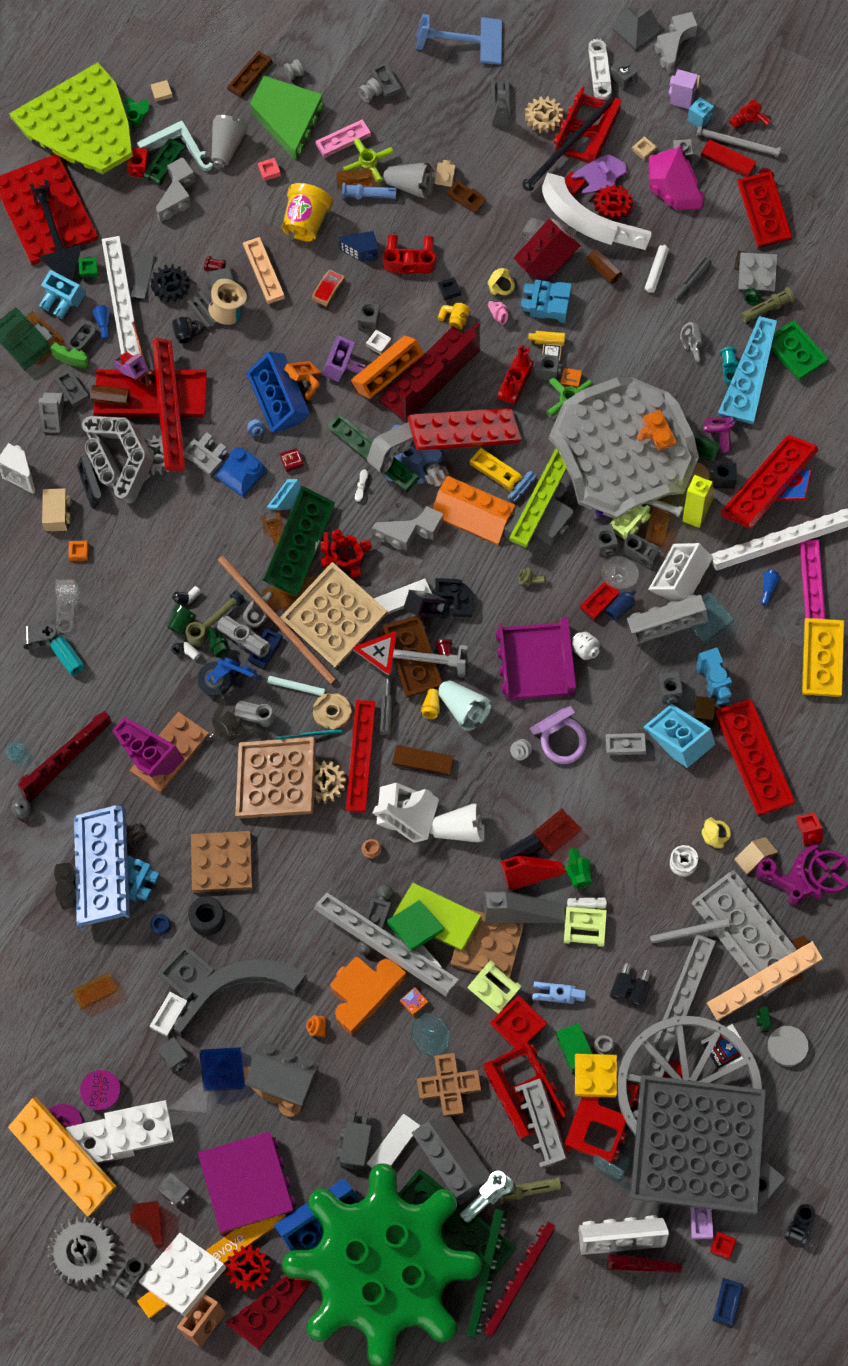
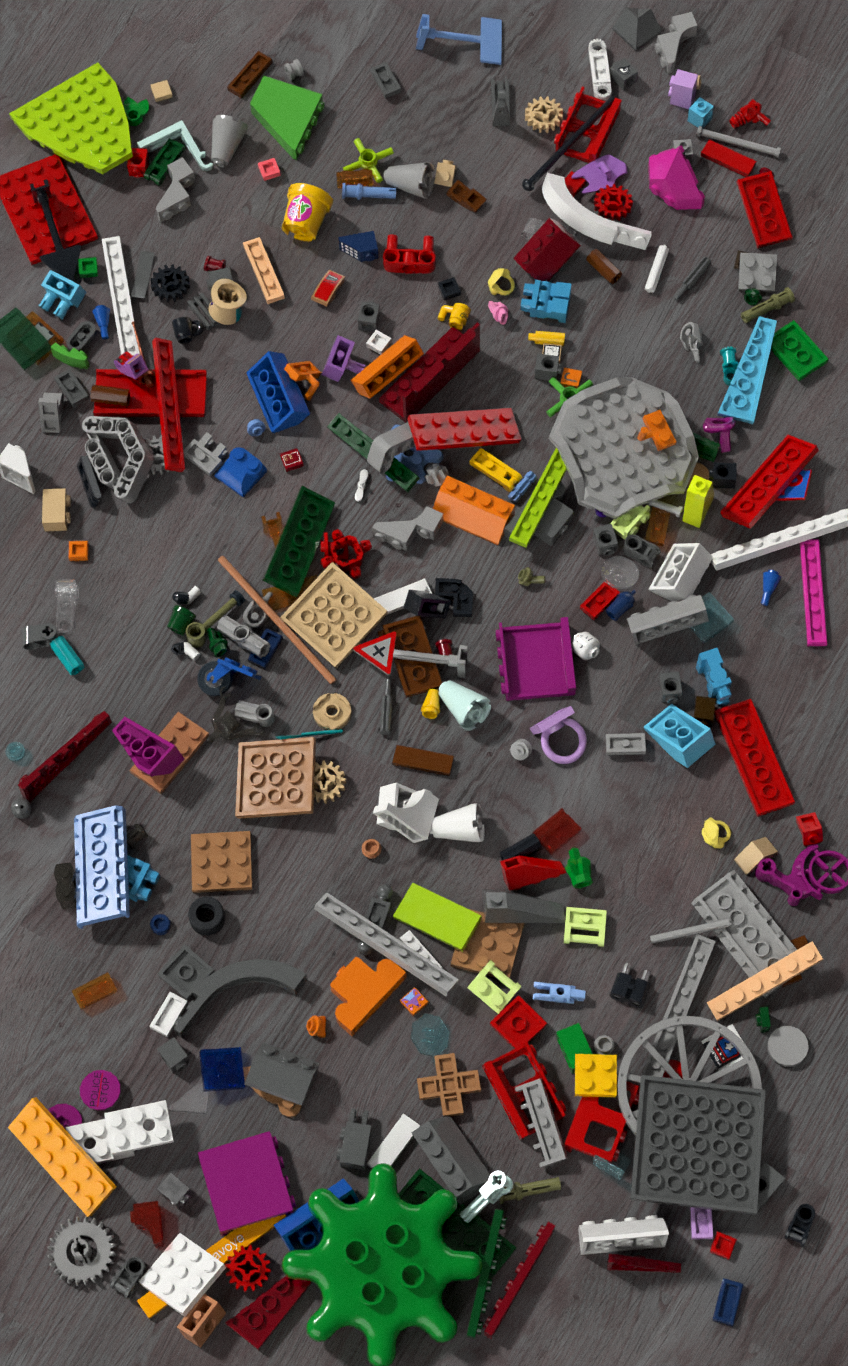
medium azure slope [267,479,300,510] -> none
light aqua bar [268,676,326,696] -> none
bright pink plate [315,119,371,158] -> none
red plate [346,700,375,813] -> none
light grey wheel [358,78,382,103] -> none
green tile [387,900,444,952] -> none
red piece [497,345,534,405] -> none
white axle [567,898,607,910] -> none
tan tile [632,136,657,161] -> none
white wheel [670,845,698,877] -> none
yellow plate [802,618,844,697] -> none

